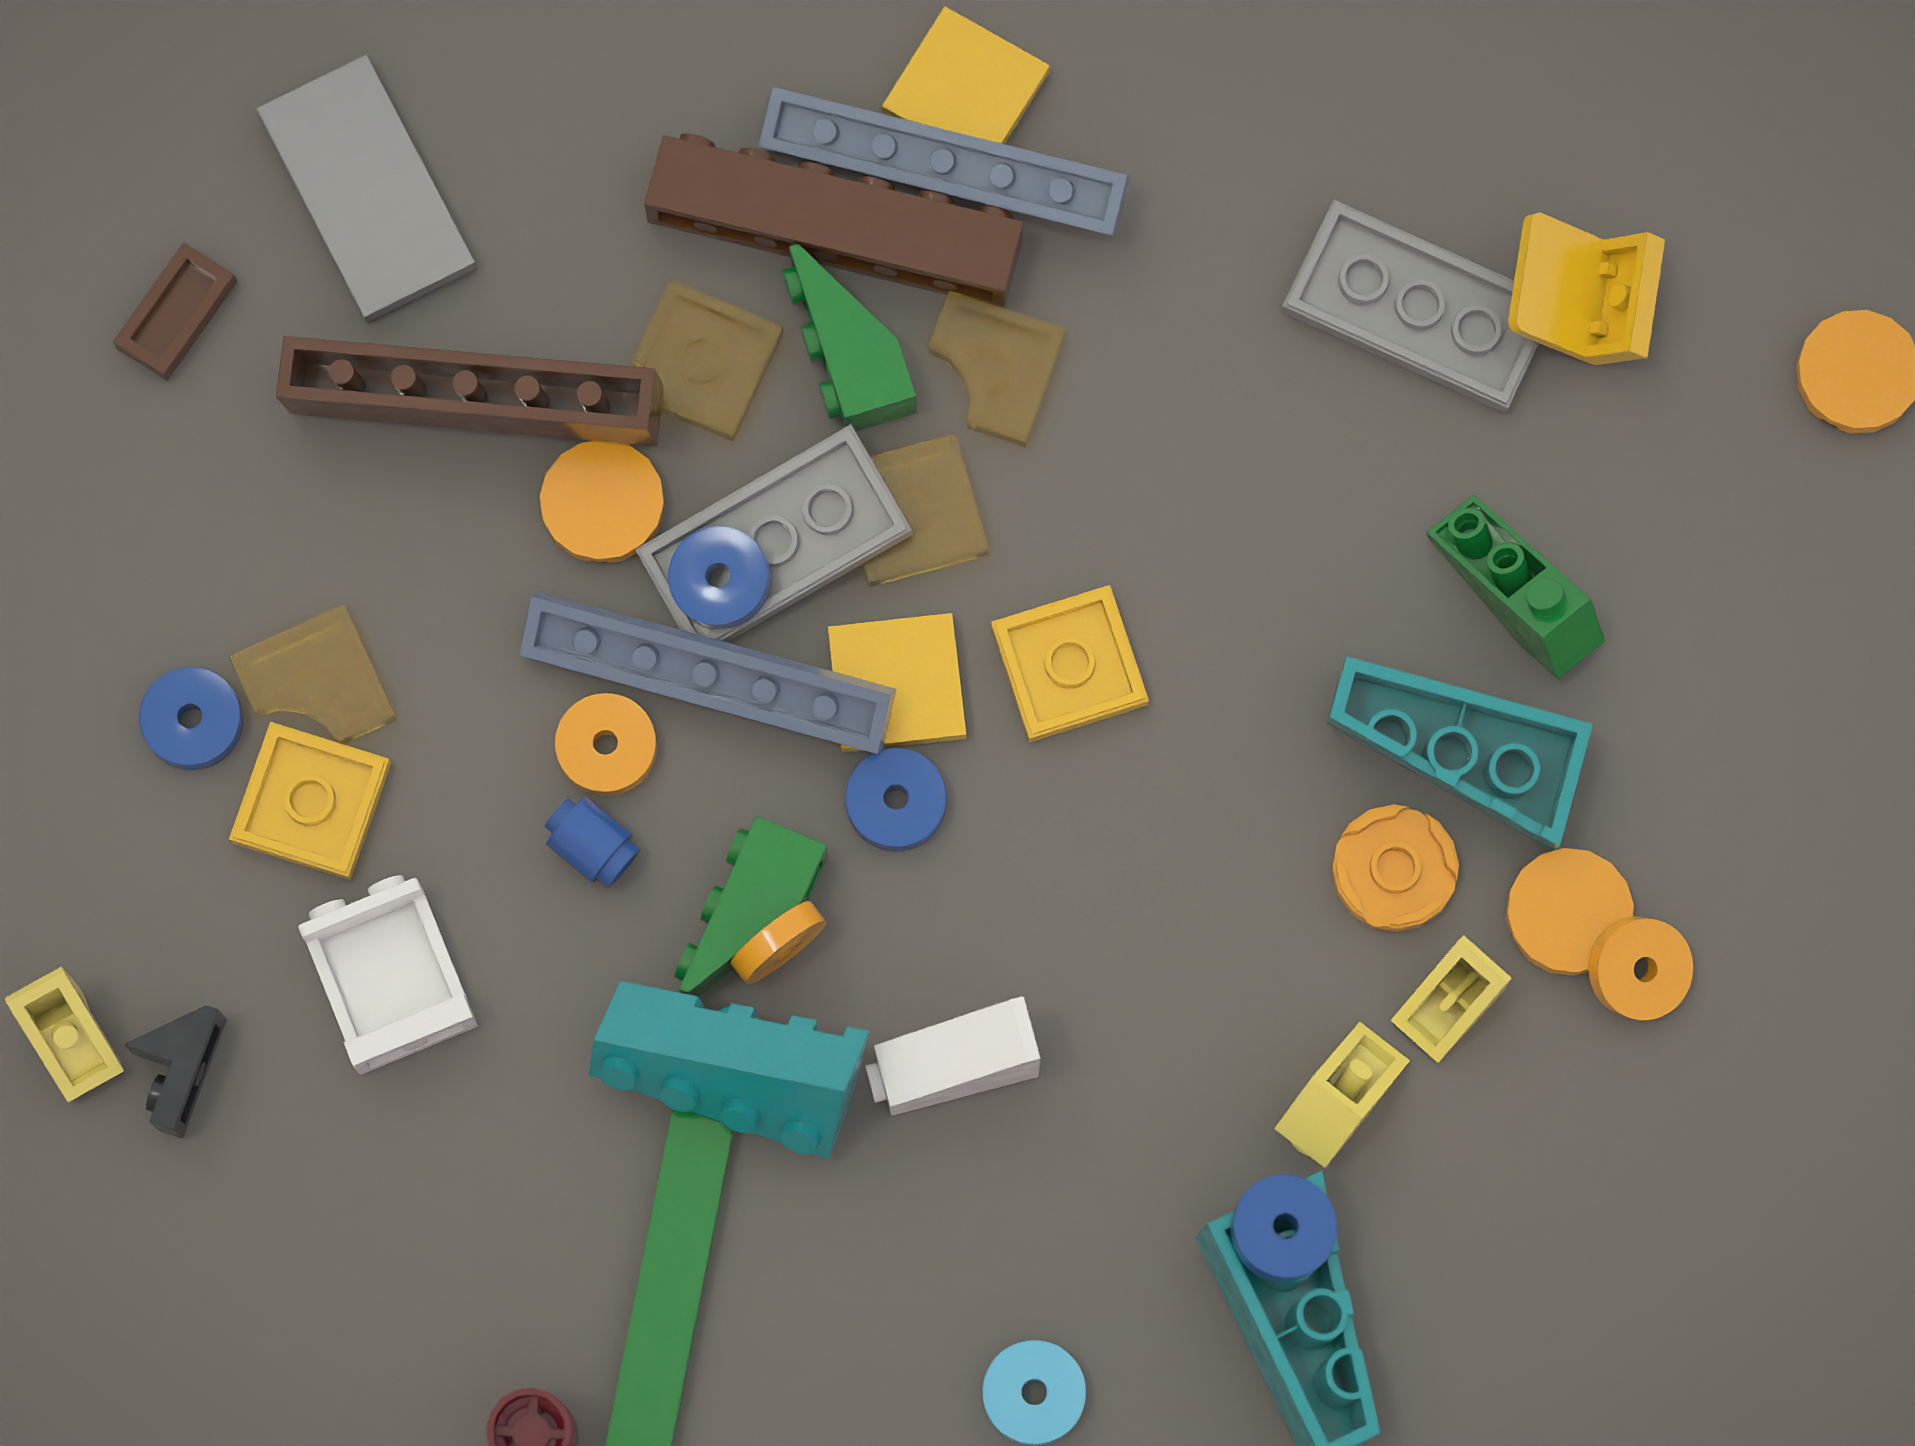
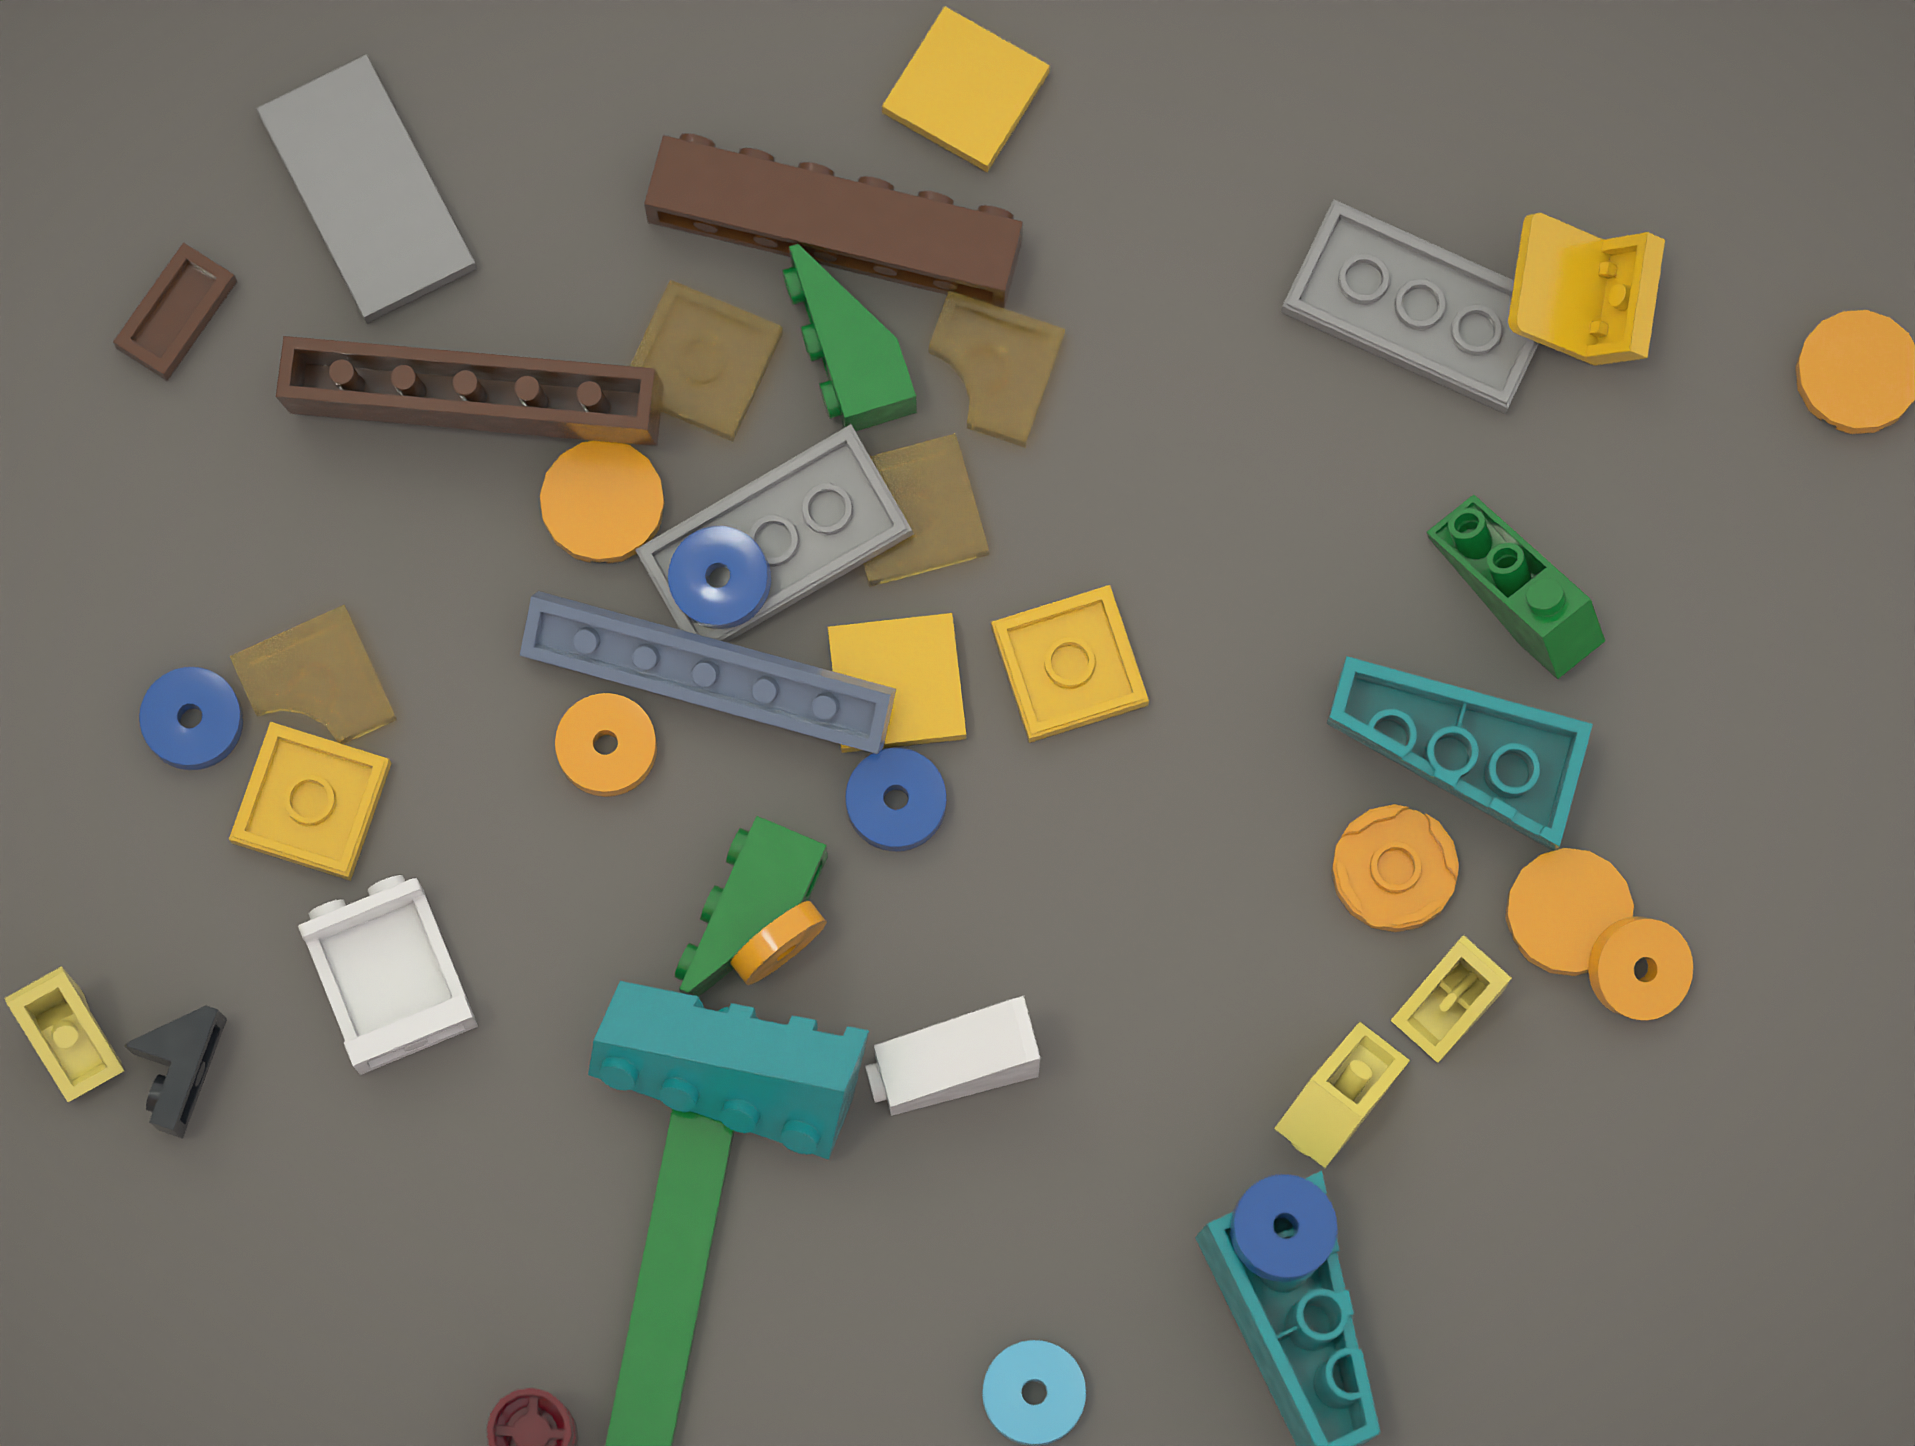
blue brick [544,796,641,888] -> none
sand blue plate [758,87,1131,236] -> none

